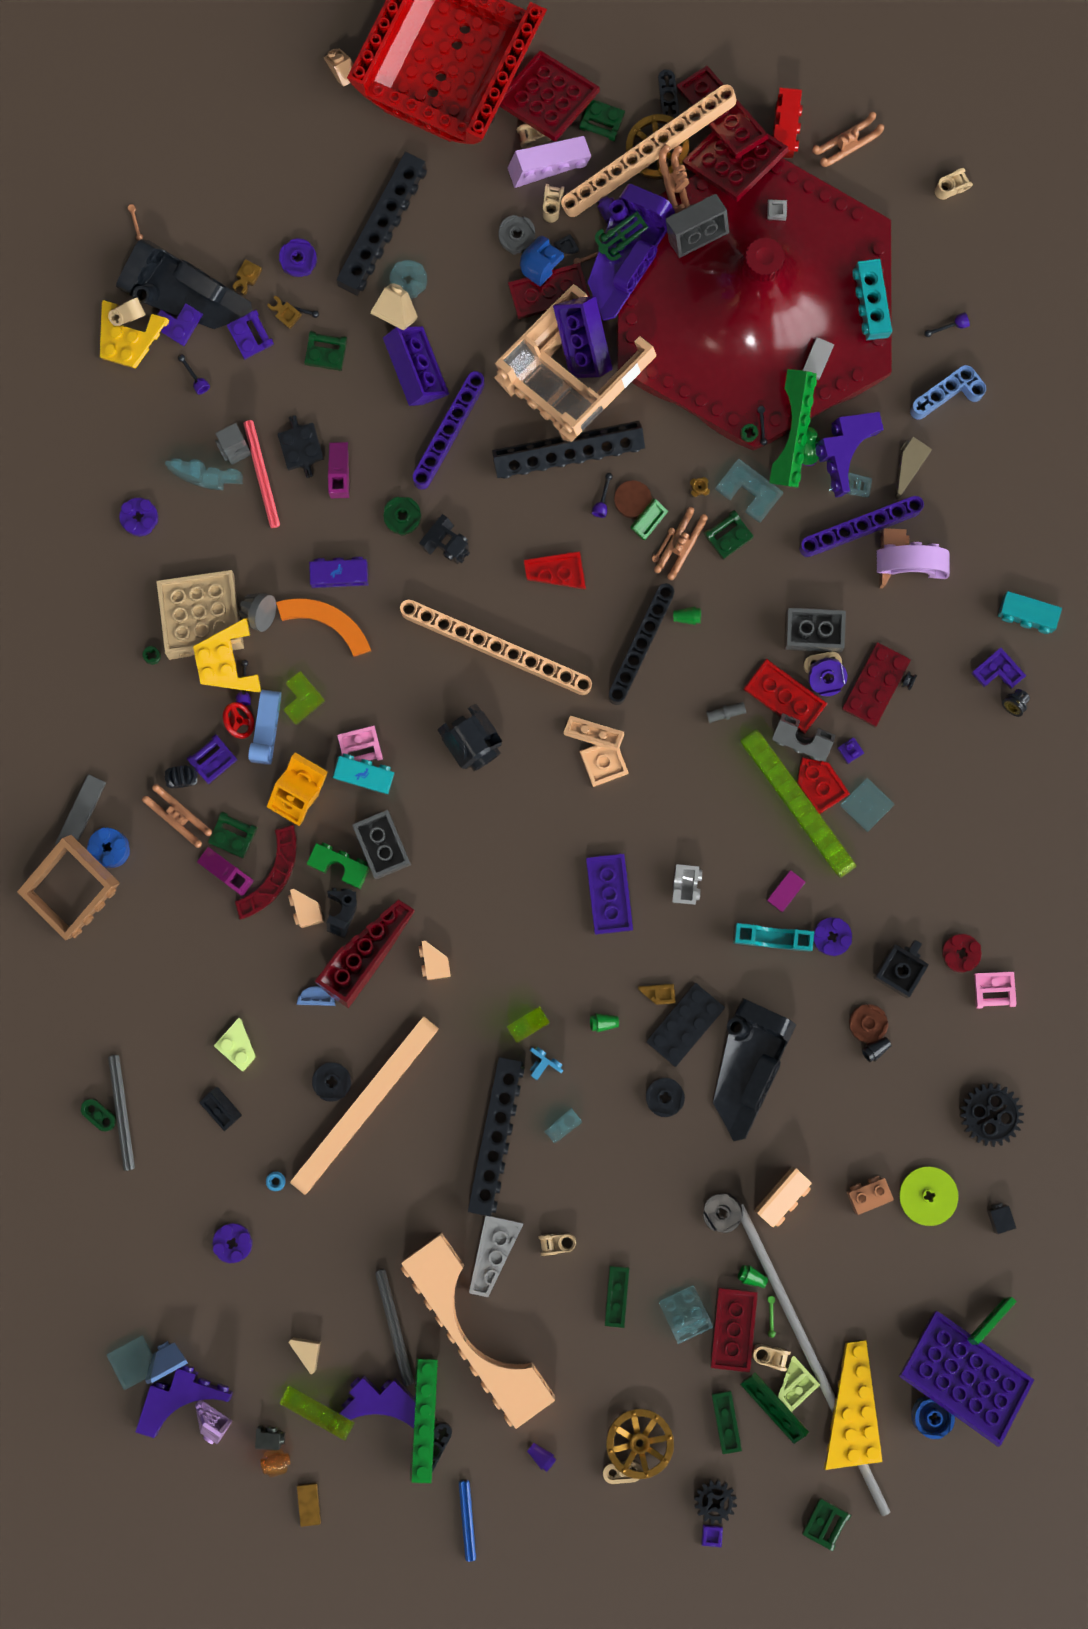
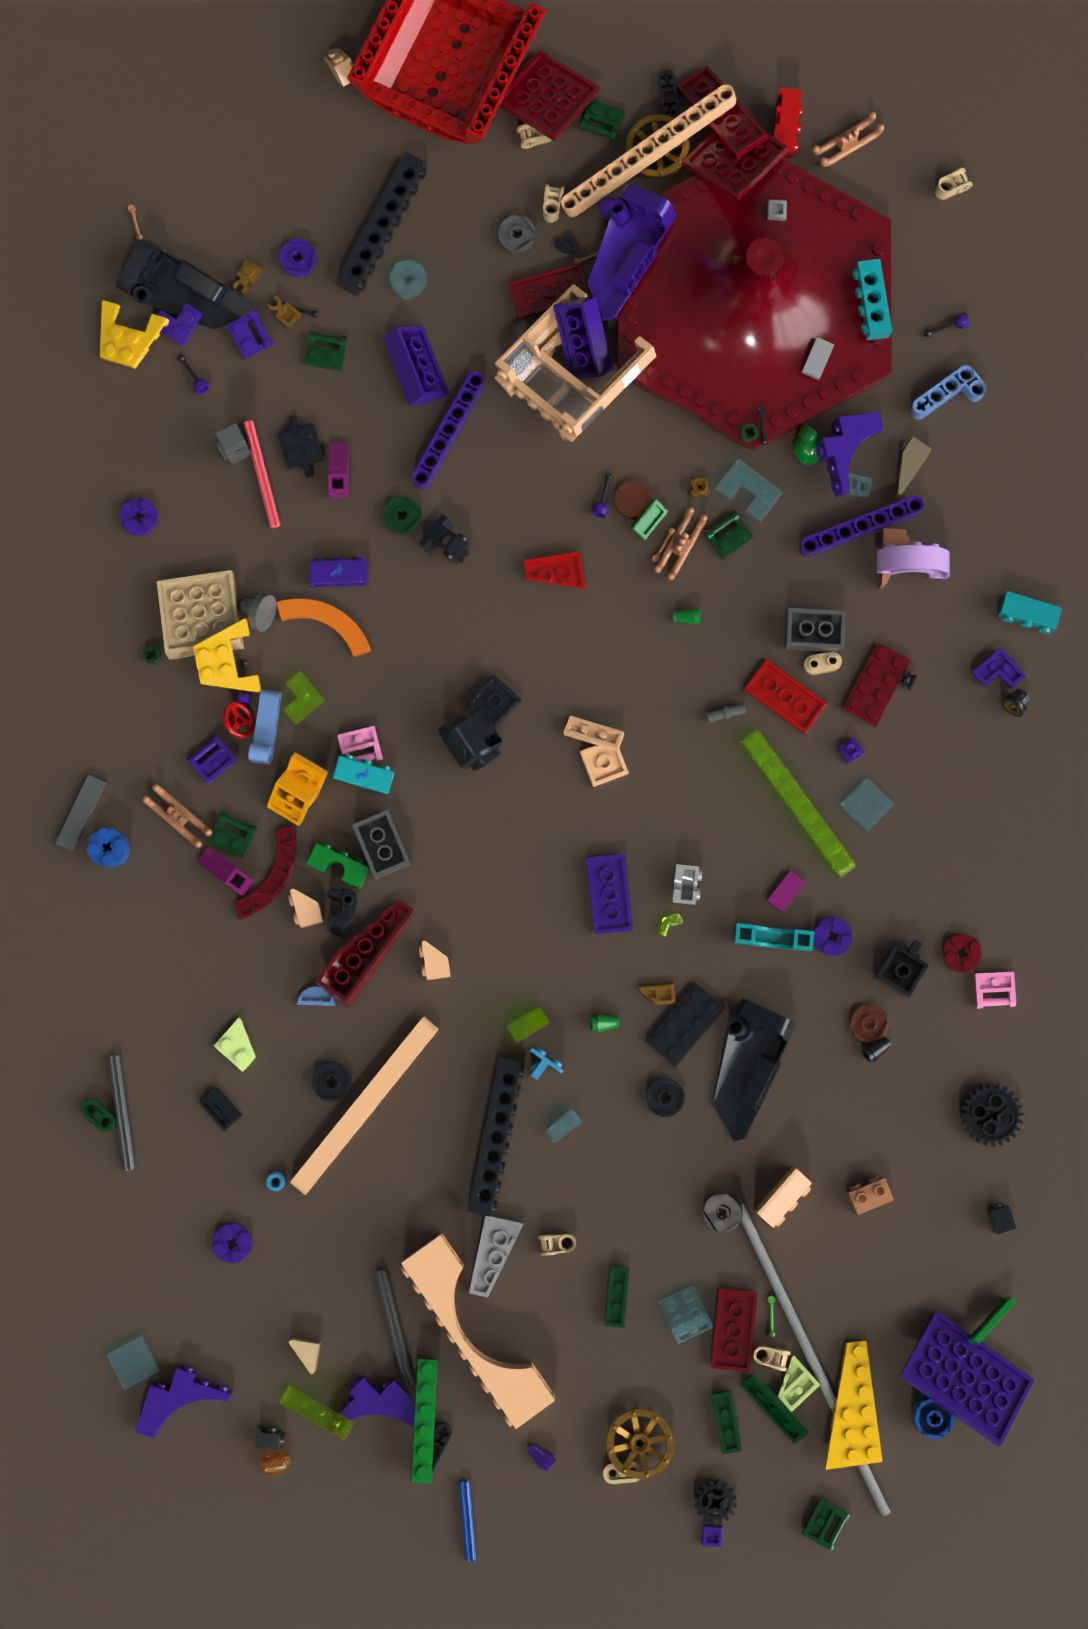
medium nougat window [17,835,120,941] -> none
tan piece [108,297,146,326] -> none
medium blue slope [145,1341,188,1384] -> none
black gear [164,765,198,789] -> none
clear light blue slope [165,459,243,490] -> none
lavender wedge [195,1400,233,1444] -> none
pearl gold tile [297,1483,321,1527] -> none
tan slope [371,283,418,330] -> none
light nougat beam [400,599,592,695] -> none
black brick [492,420,645,479] -> none
lavender wedge [508,136,591,188] -> none
blue brick [520,236,564,286] -> none
dark green piece [595,211,649,261] -> none
black beam [608,583,675,705] -> none
nougat piece [659,144,690,213] -> none
dark grey brick [666,194,729,258] -> none
green cone [737,1265,768,1288] -> none
green arch [769,369,817,488] -> none
dark grey arch [772,713,836,762] -> none
red tile [797,757,850,815] -> none
dark purple plate [808,658,847,696] -> none
lime piece [899,1167,958,1226] -> none
none -> black plate [468,674,522,728]
none -> clear neon green arm [658,913,683,937]

